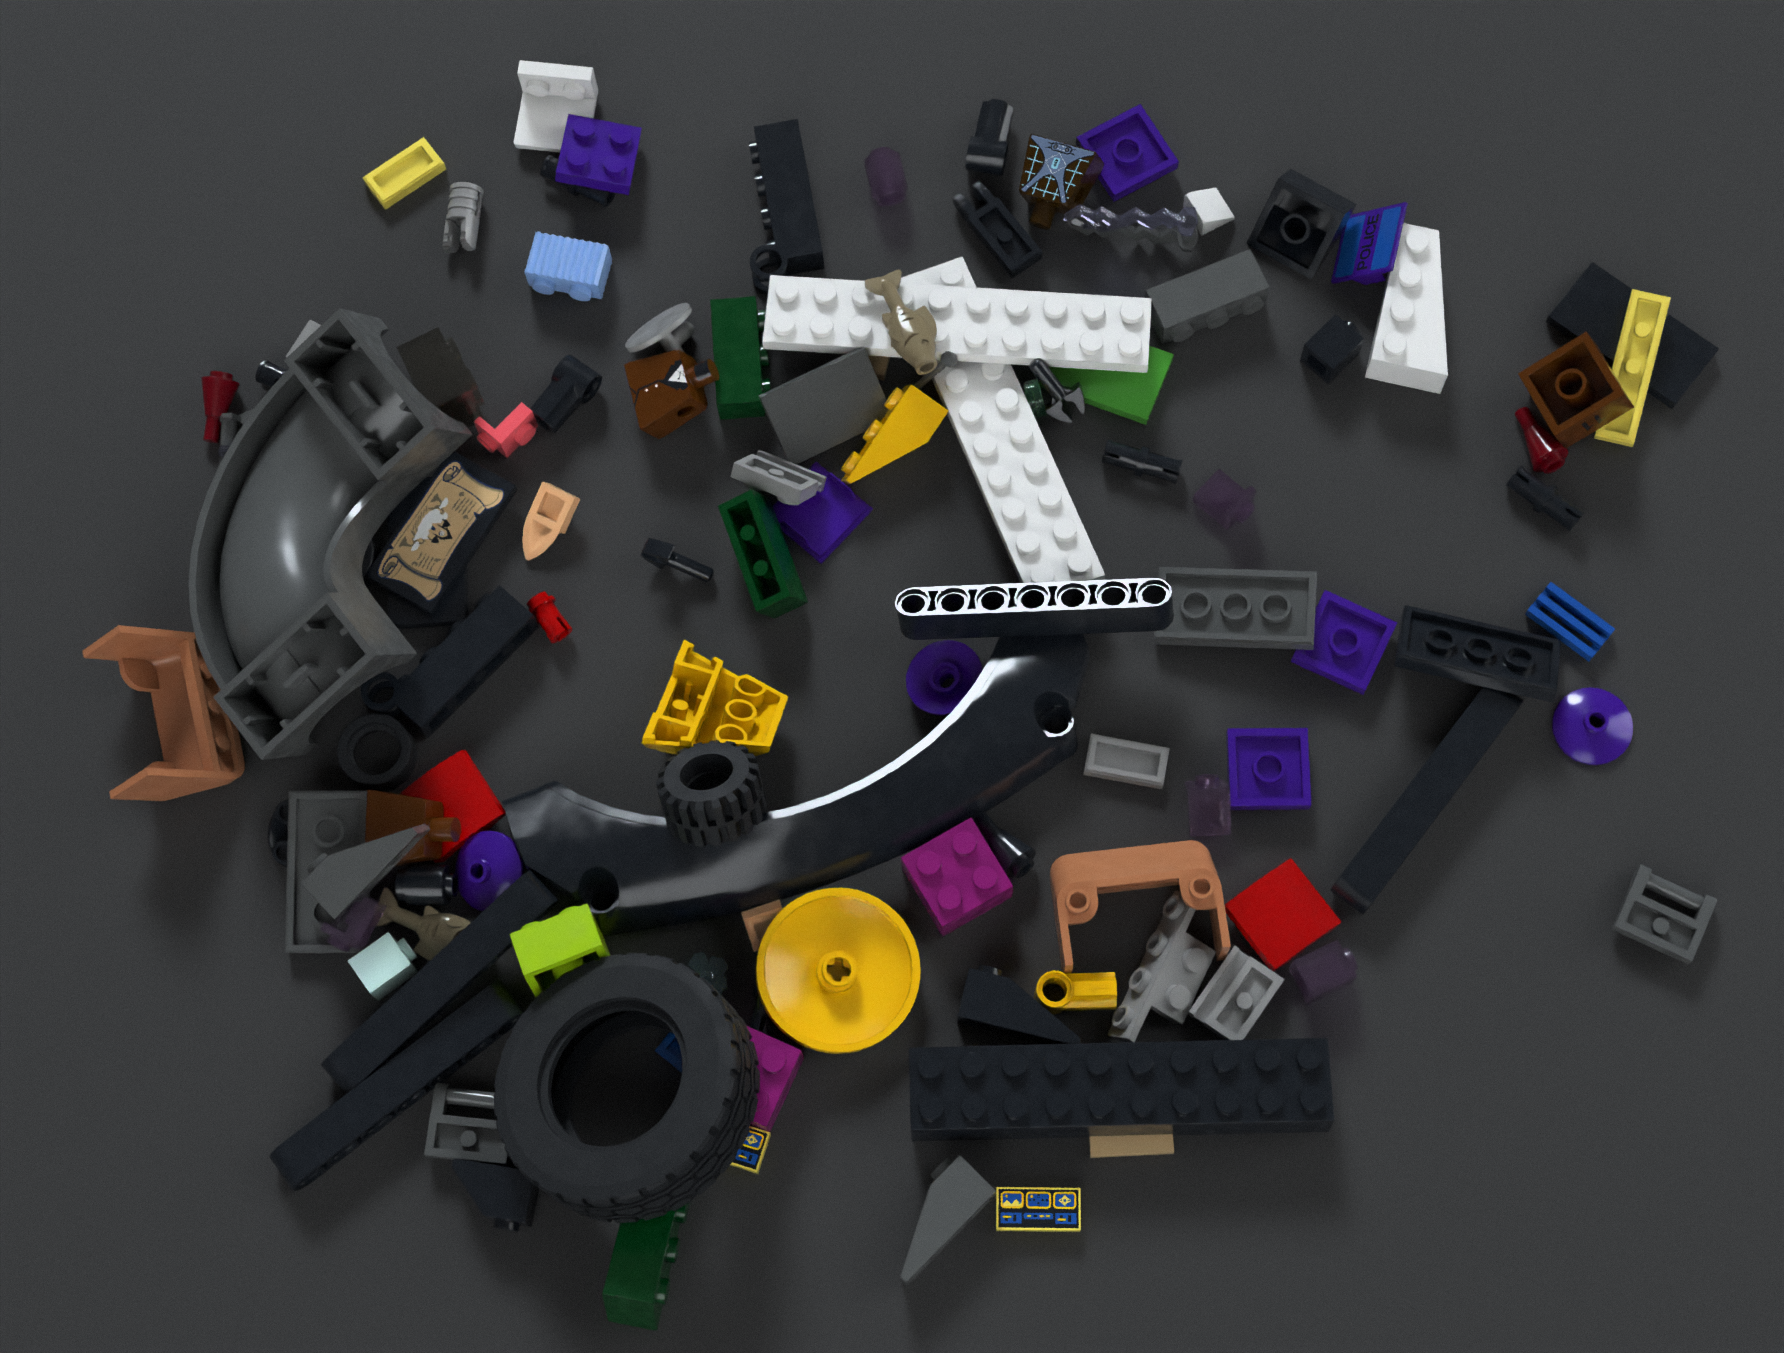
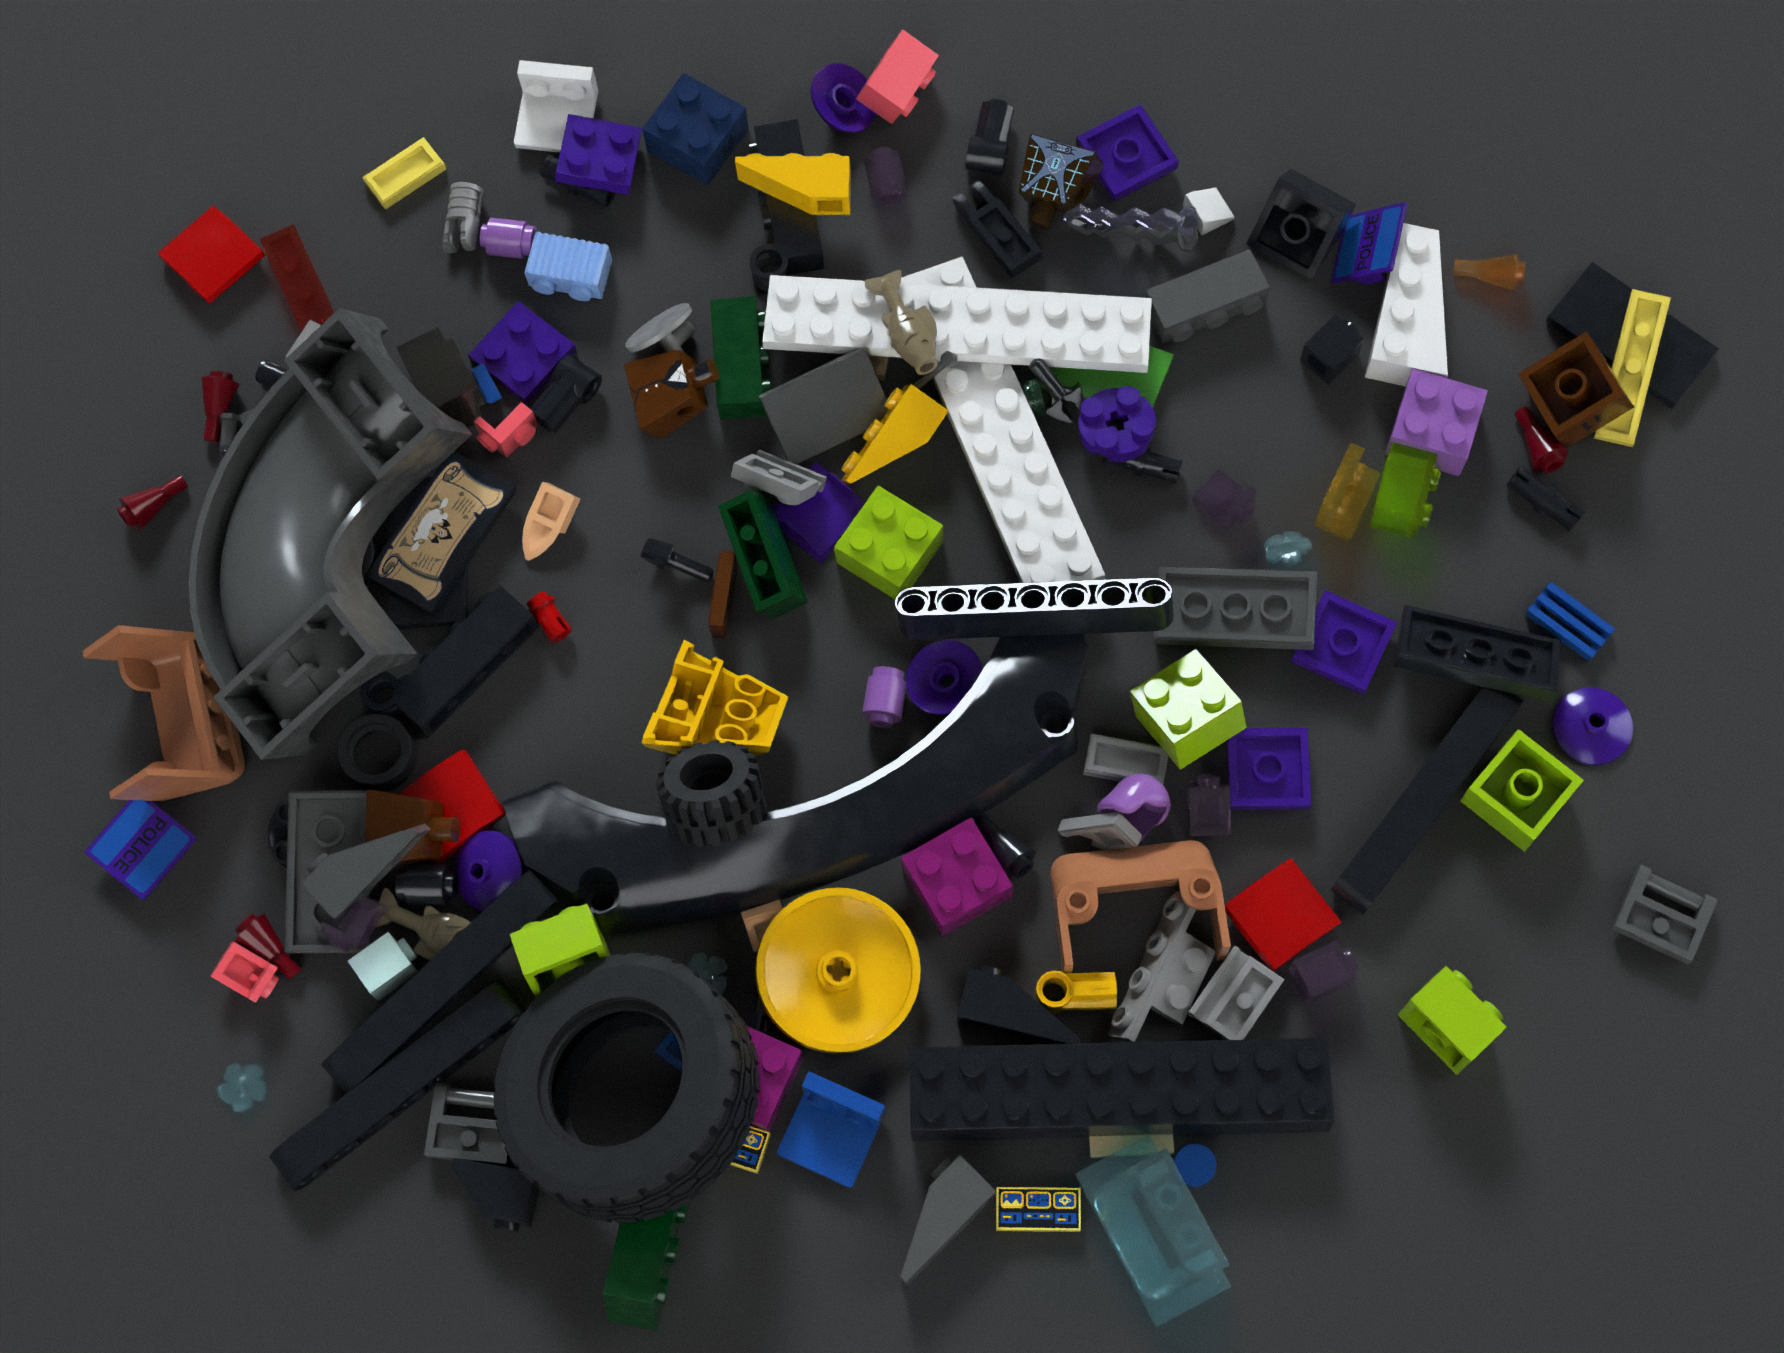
none -> piece [84,800,198,901]
none -> dark red cone [117,475,188,530]
none -> red slope [157,205,266,304]
none -> coral bracket [210,941,279,1003]
none -> clear light blue plant [217,1063,268,1113]
none -> dark red cone [235,914,302,981]
none -> clear red plate [259,224,334,332]
none -> dark purple plate [468,301,577,405]
none -> blue tile [469,364,502,404]
none -> medium lavender brick [480,218,537,259]
none -> dark blue brick [642,73,749,185]
none -> reddish brown tile [708,550,738,638]
none -> yellow slope [735,153,851,215]
none -> blue bracket [777,1071,886,1188]
none -> dark purple dish [810,63,876,134]
none -> lime brick [834,485,944,600]
none -> coral brick [856,29,939,124]
none -> medium lavender brick [862,666,907,728]
none -> light grey tile [1058,812,1142,850]
none -> clear light blue windscreen [1075,1135,1231,1327]
none -> dark purple plate [1078,386,1156,462]
none -> medium lavender hair [1097,773,1171,843]
none -> lime brick [1130,649,1247,770]
none -> blue tile [1174,1144,1217,1188]
none -> clear light blue plant [1264,531,1312,565]
none -> clear yellow bracket [1314,443,1380,540]
none -> clear neon green piece [1369,443,1441,538]
none -> medium lavender brick [1385,368,1488,476]
none -> lime brick [1398,966,1507,1075]
none -> clear orange cone [1453,253,1526,291]
none -> lime brick [1460,729,1584,852]

